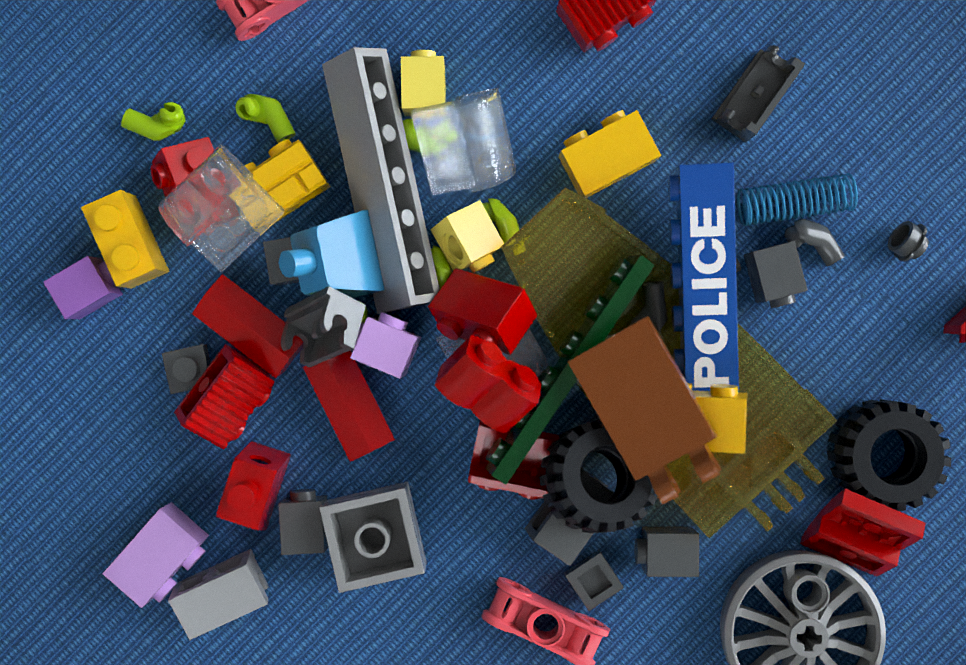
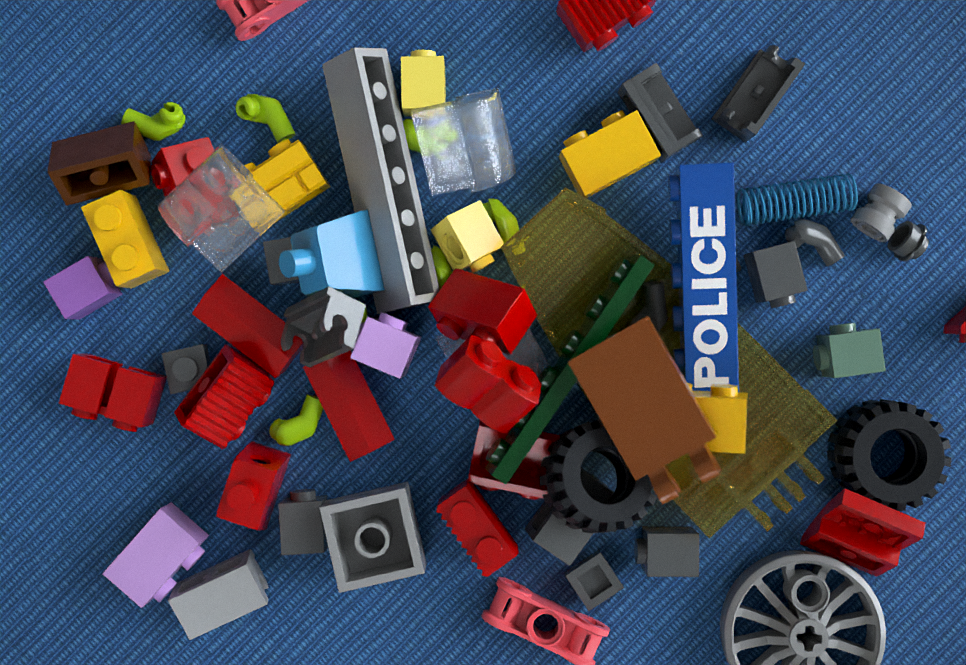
none -> reddish brown brick [47,121,151,206]
none -> red piece [58,353,167,432]
none -> lime arm [269,394,323,446]
none -> red brick [436,479,519,577]
none -> dark grey hinge [617,63,702,162]
none -> sand green brick [813,323,886,378]
none -> light grey wheel [851,183,912,243]

